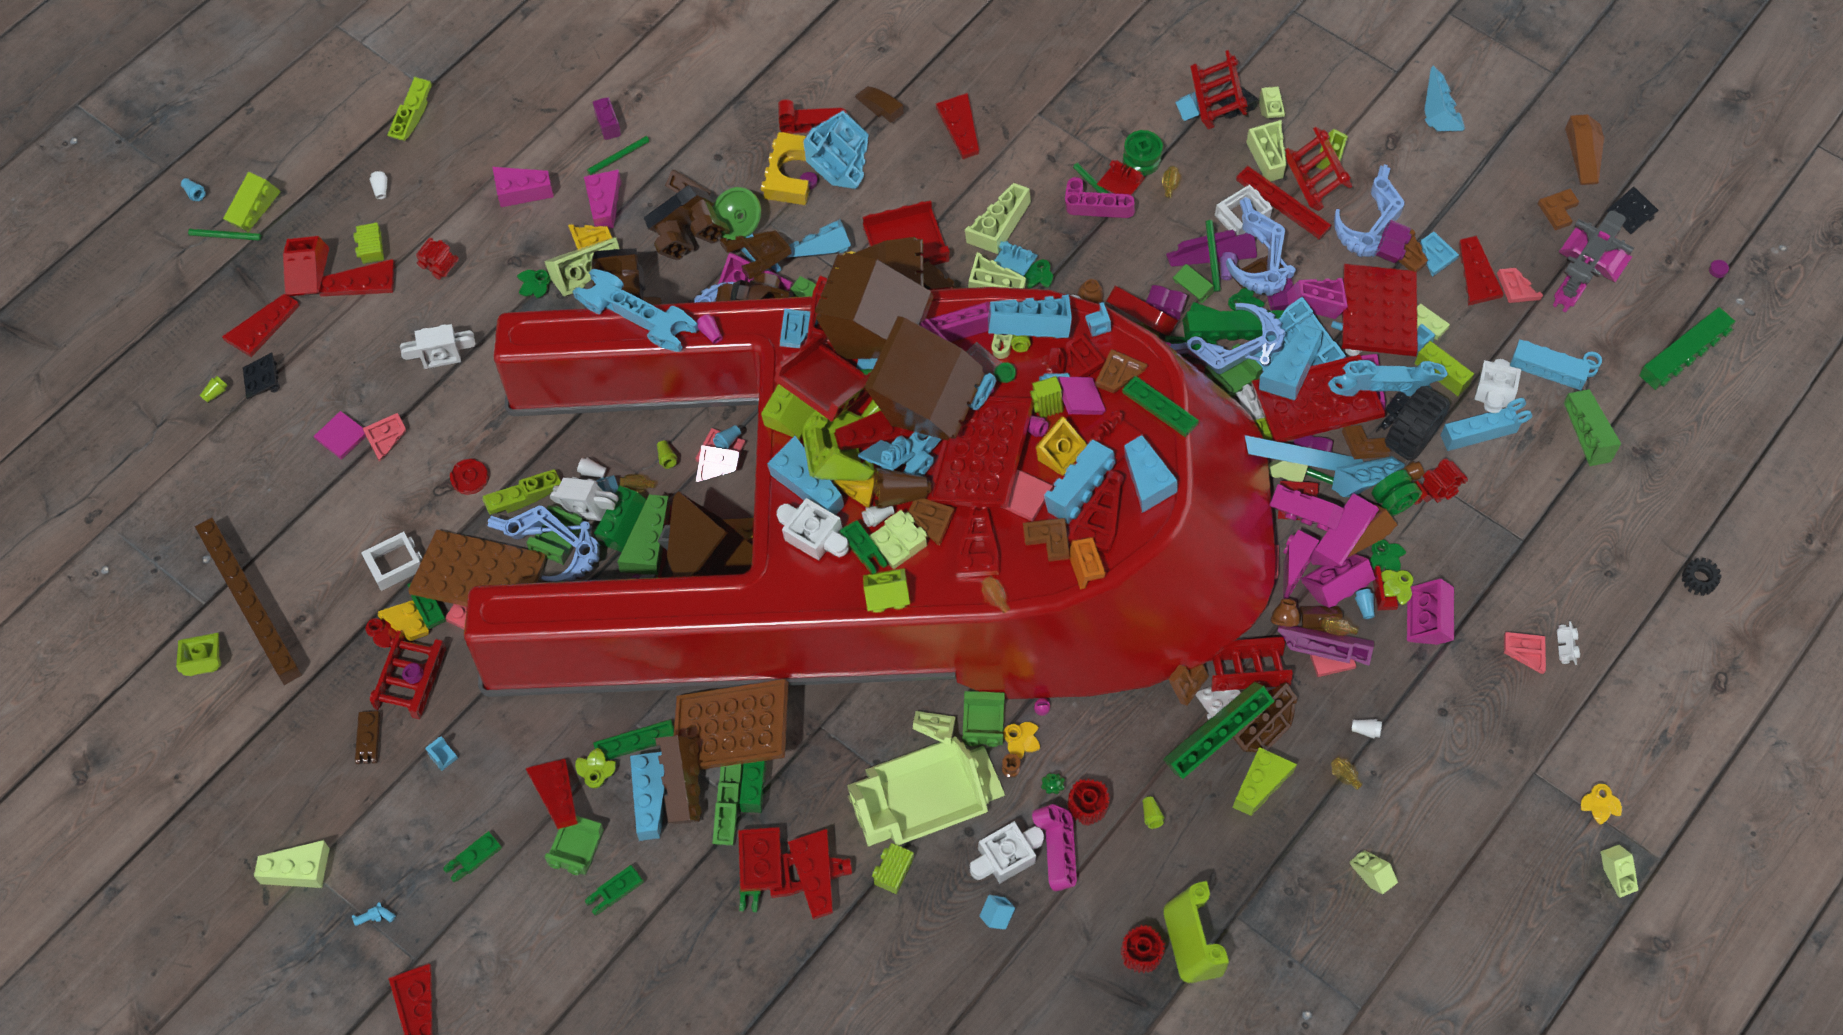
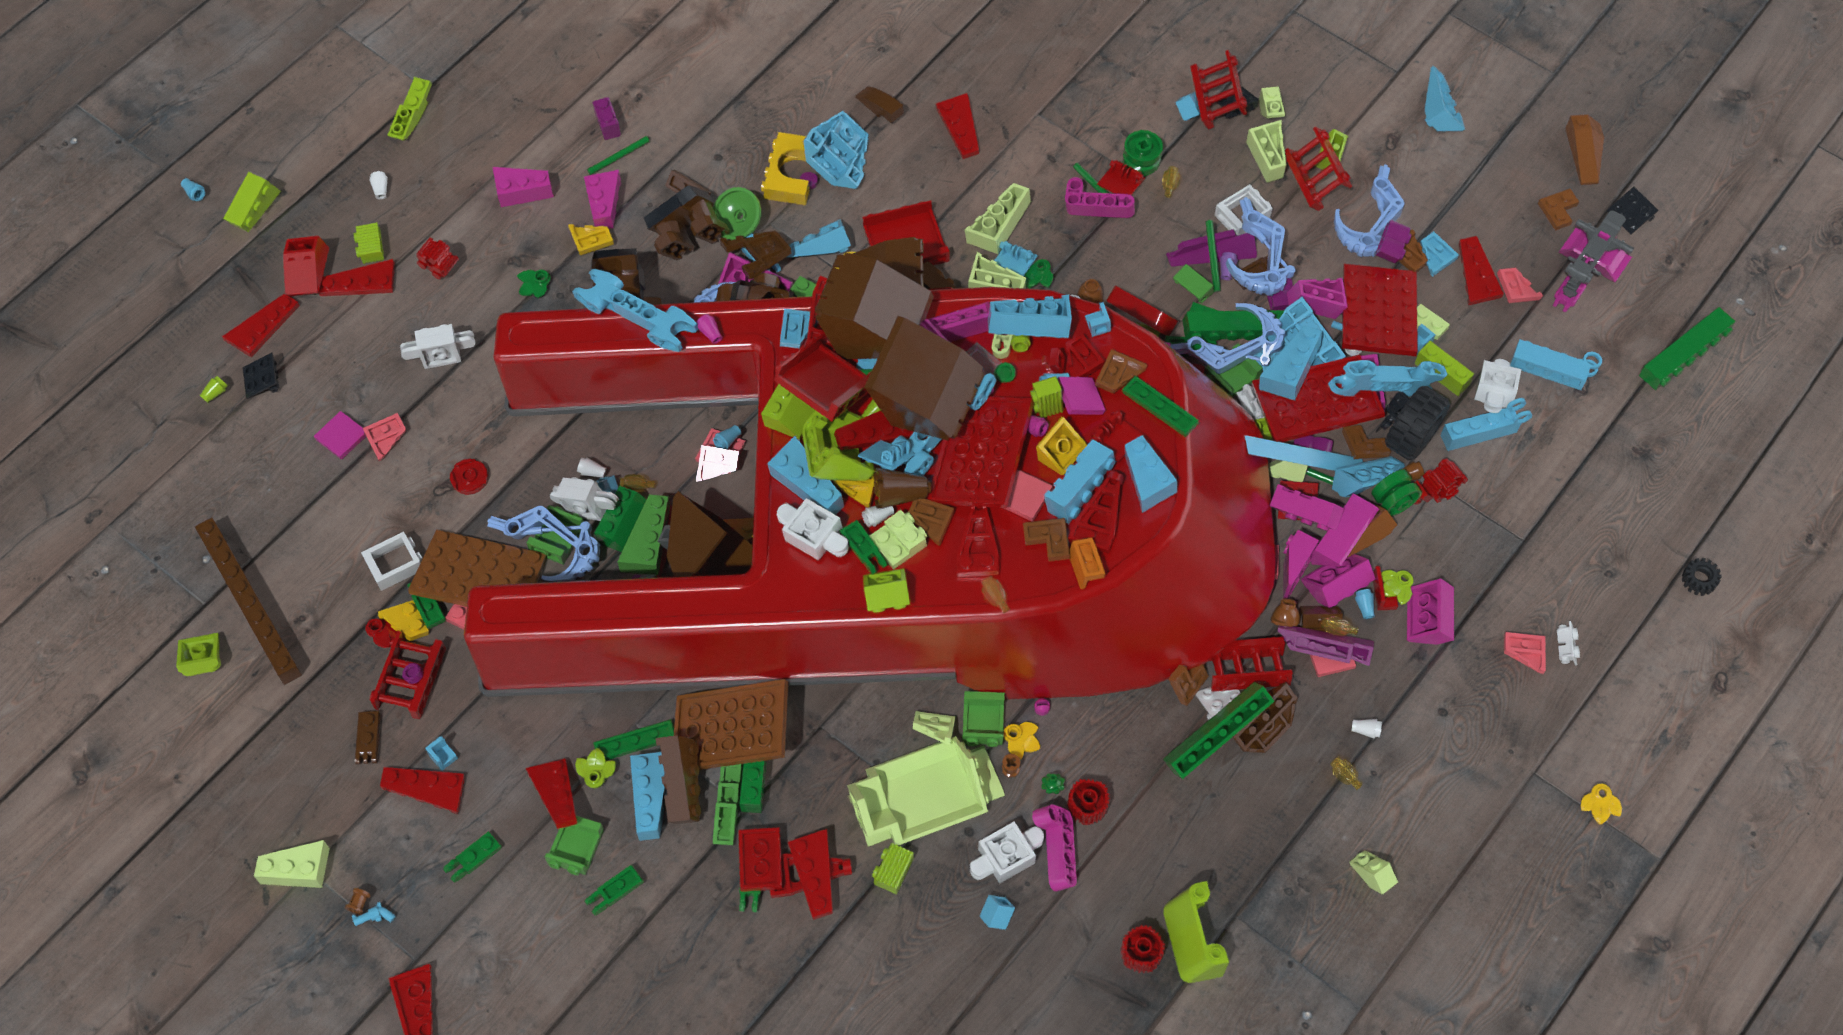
green bar [188,229,261,241] -> none
lime slope [482,469,561,515] -> none
yellowish green wedge [545,237,620,296] -> none
lime cone [657,440,677,469] -> none
red beam [778,99,847,134] -> none
lime cone [1142,797,1164,829] -> none
magenta brick [1146,285,1187,320] -> none
green plate [1228,288,1265,311] -> none
lime wedge [1233,747,1297,816] -> none
red plate [1236,166,1331,240] -> none
green plate [1370,540,1406,572] -> none
bright green wedge [1564,389,1621,466] -> none
yellowish green slope [1601,845,1639,897] -> none
magenta tile [1709,260,1729,278] -> none
none -> dark orange bush [345,888,371,915]
none -> red wing [380,767,465,814]

